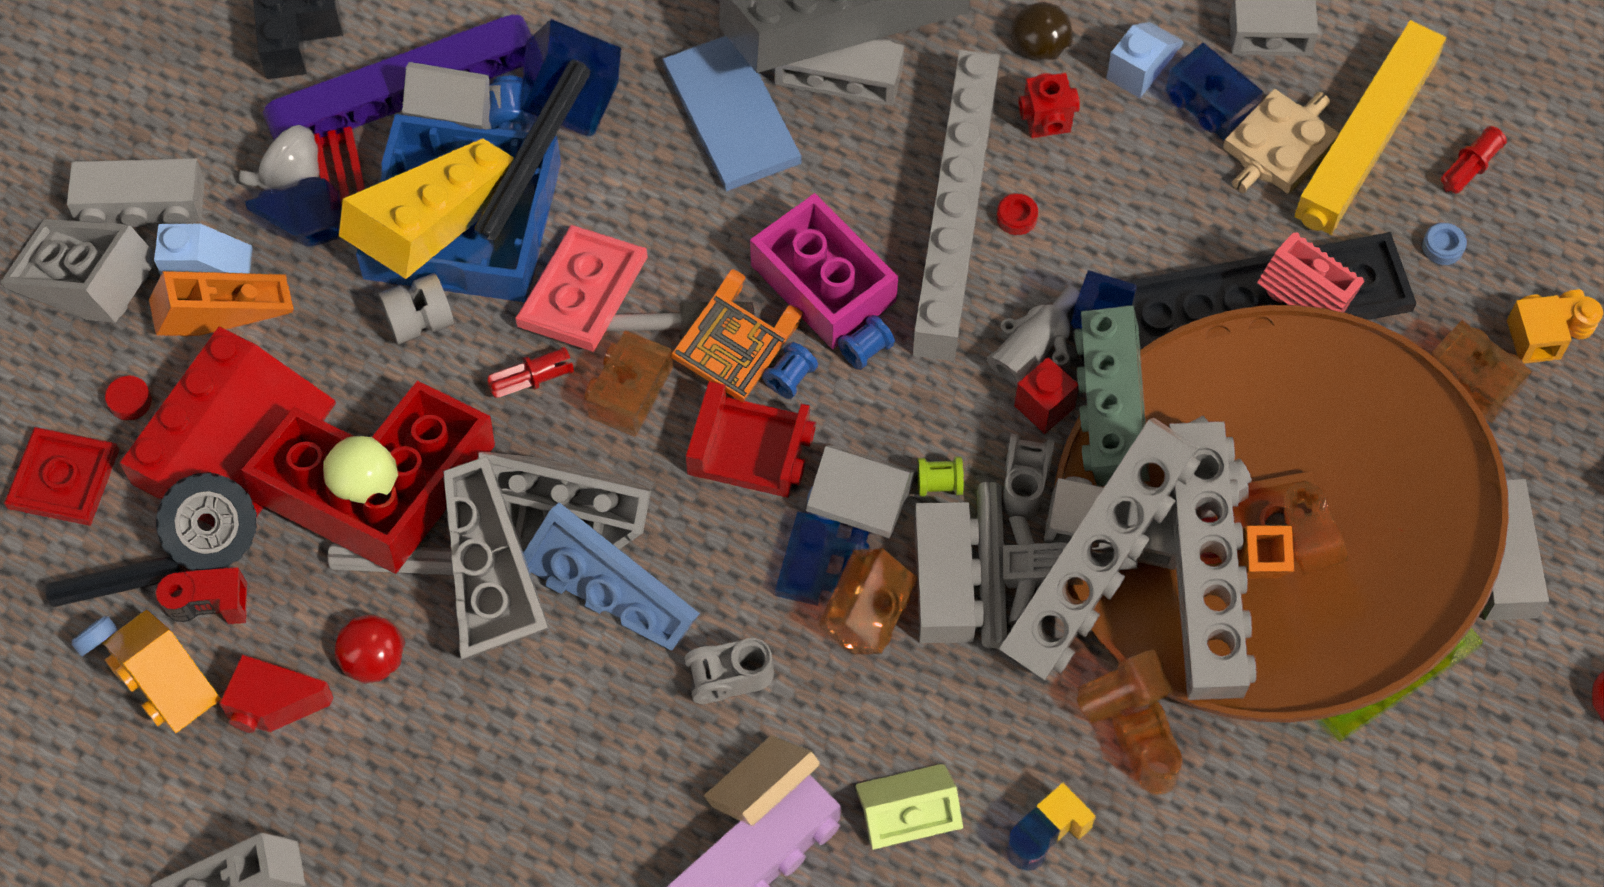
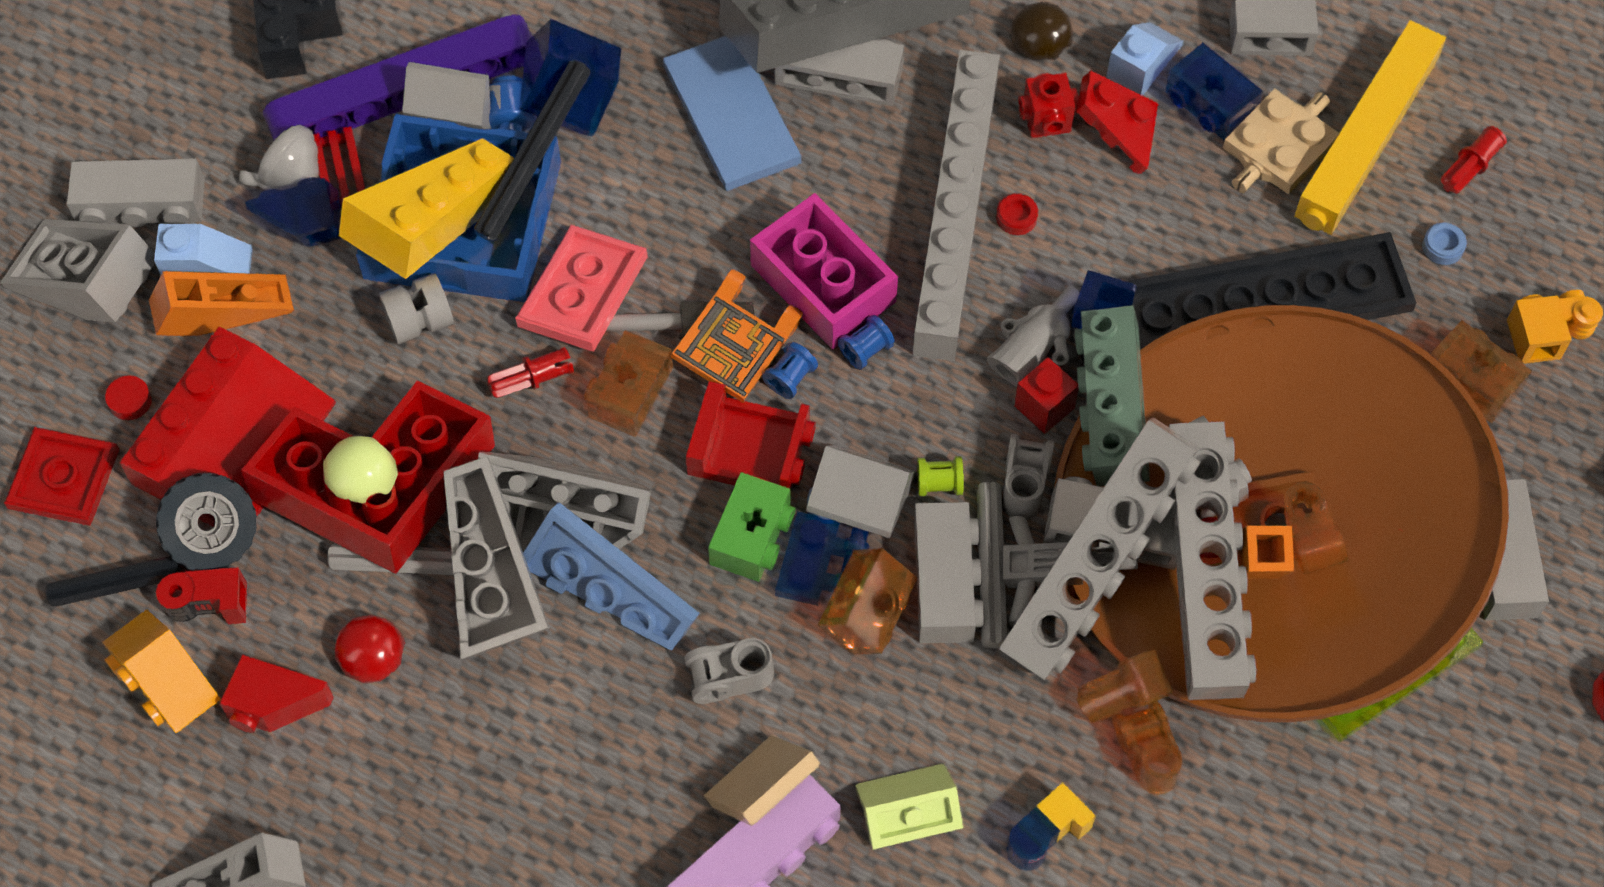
medium blue tile [71,616,118,656] -> none
coral brick [1257,233,1364,313] -> none
none -> bright green brick [708,472,796,582]
none -> red wing [1076,71,1158,174]

